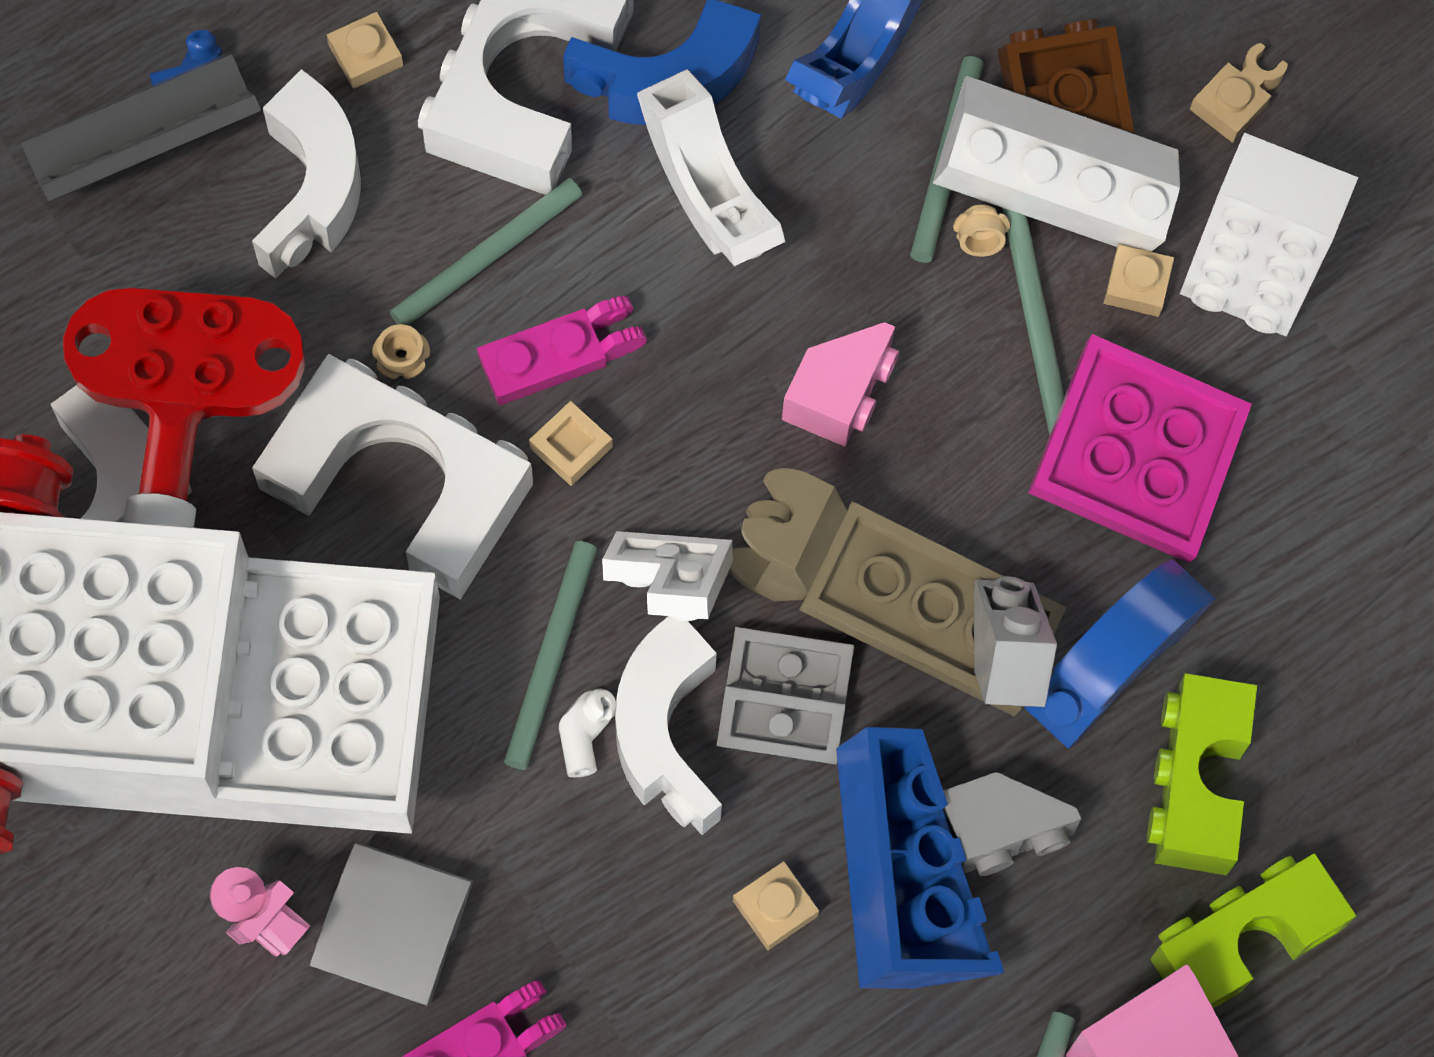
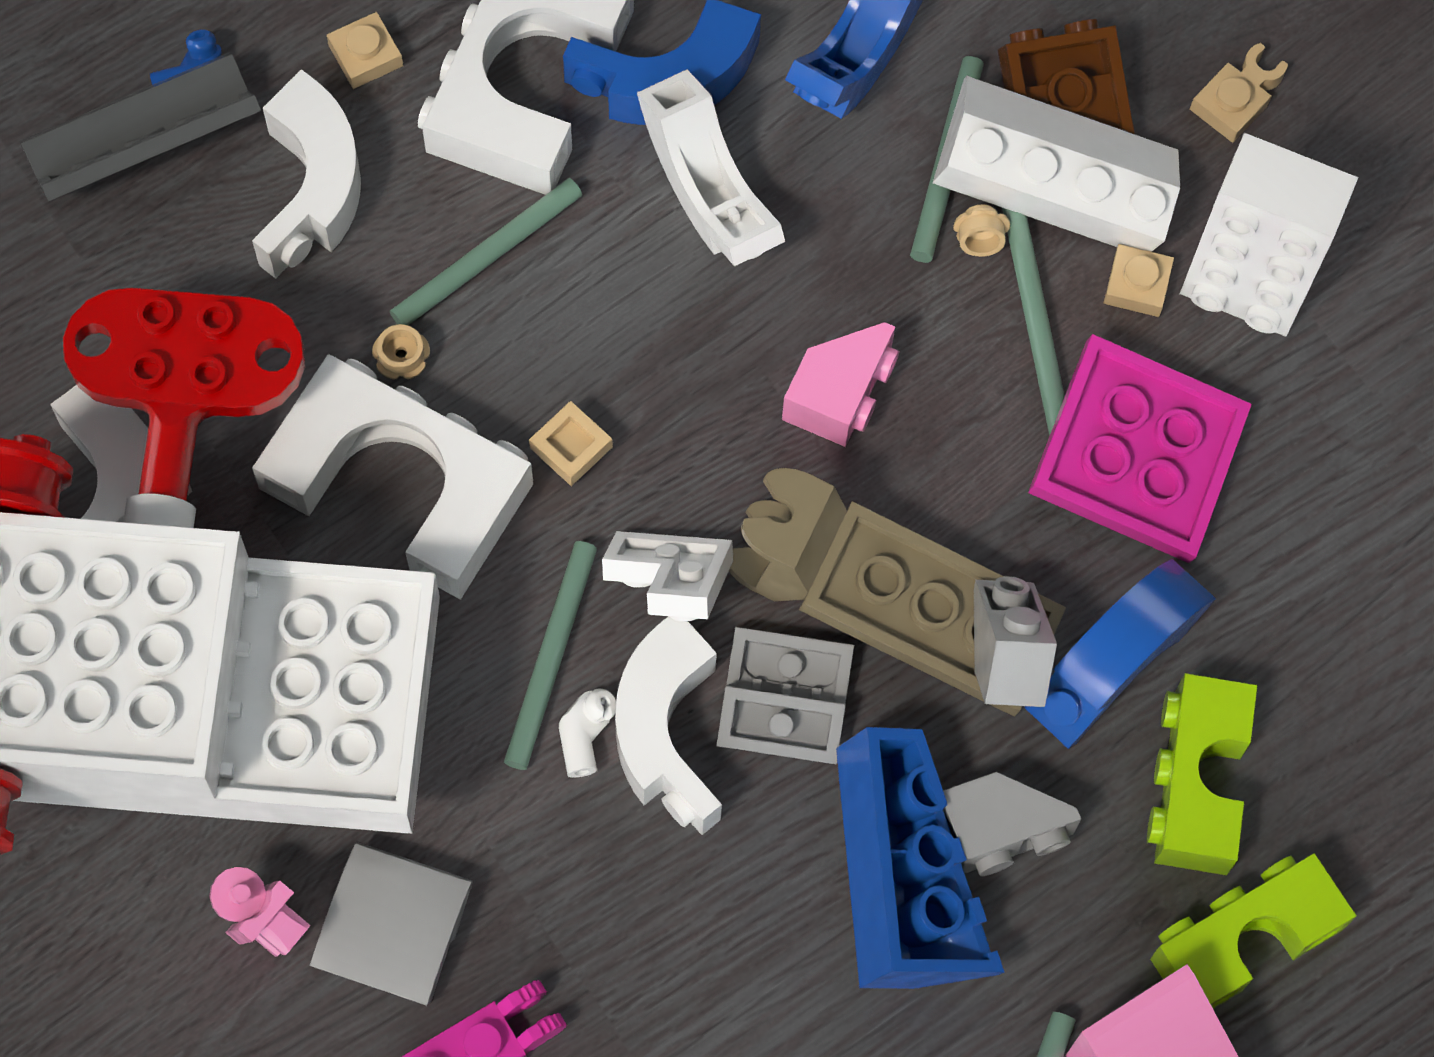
dark pink hinge [477,295,647,405] -> none
tan plate [733,861,819,950] -> none

